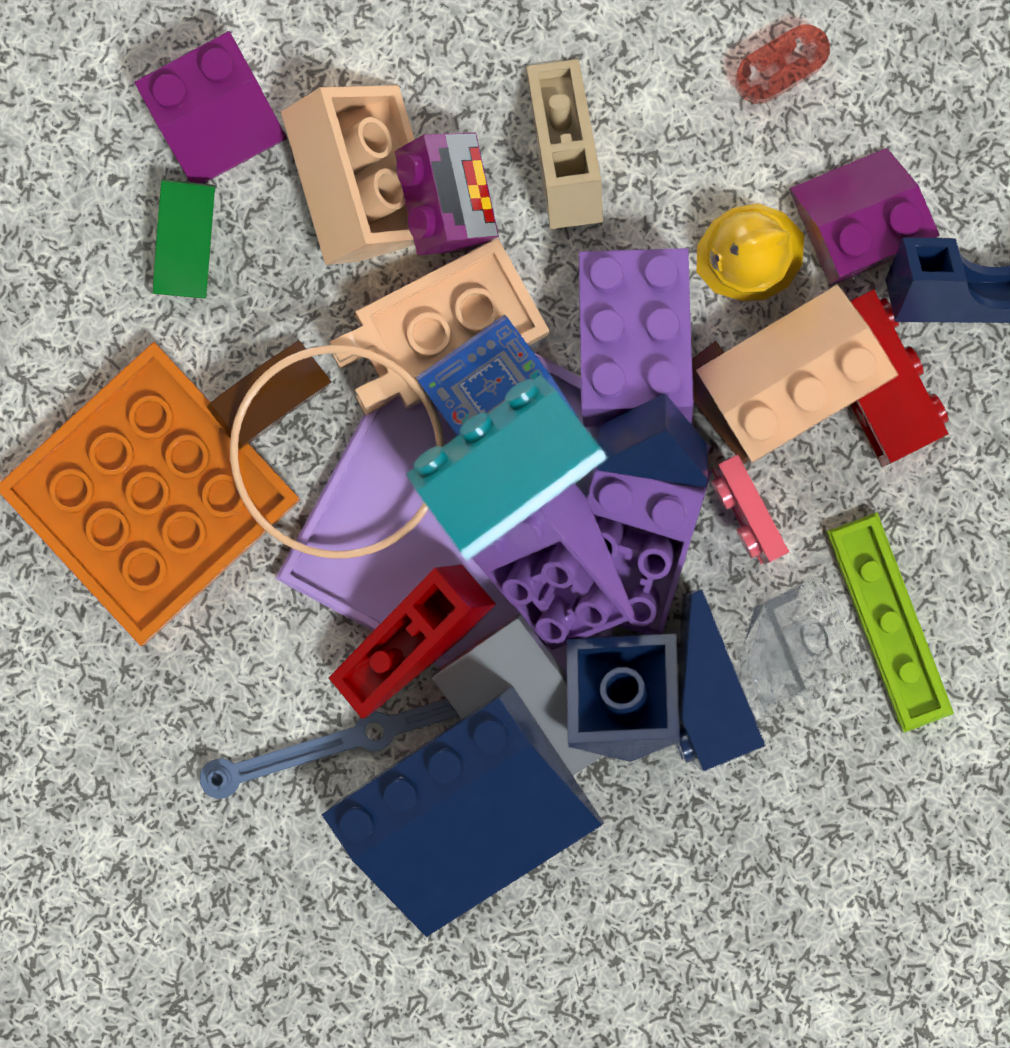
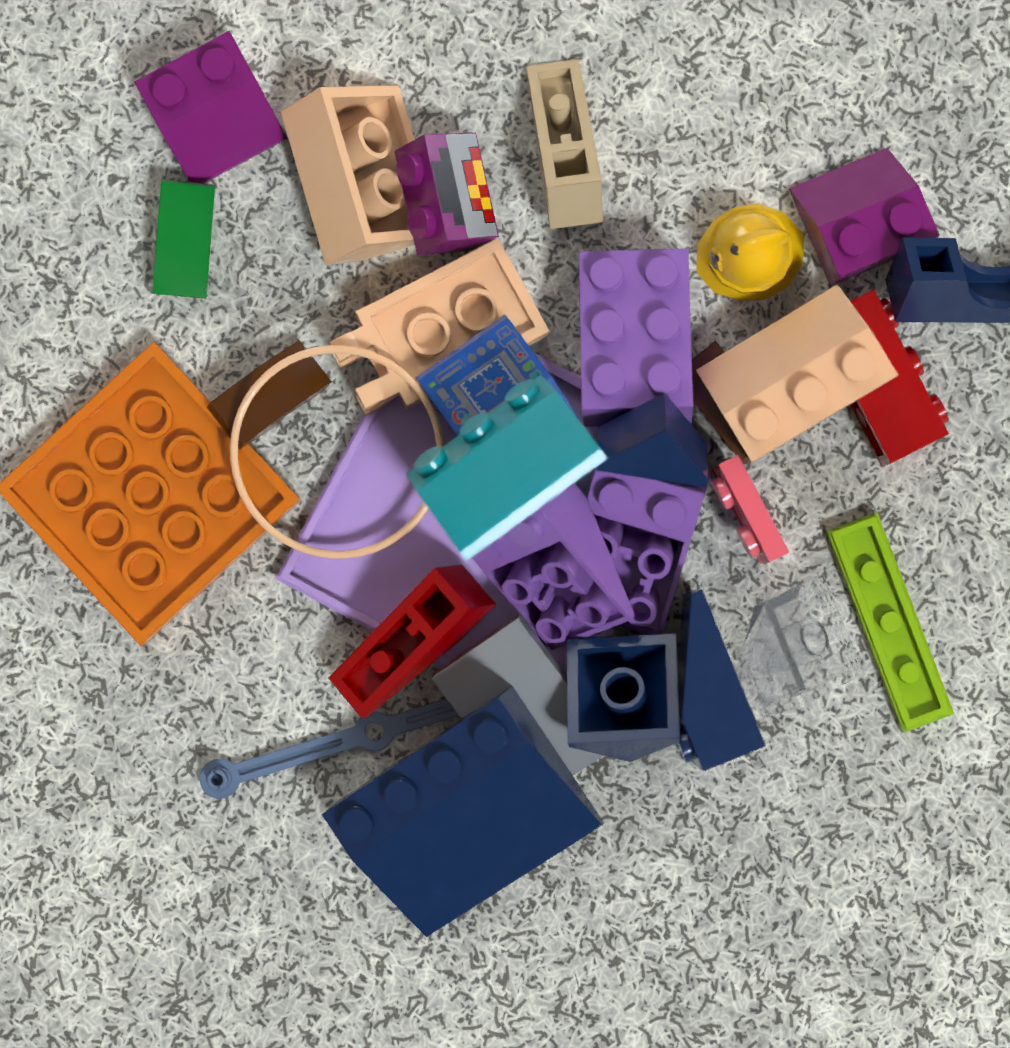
clear red beam [735,24,830,104] -> none

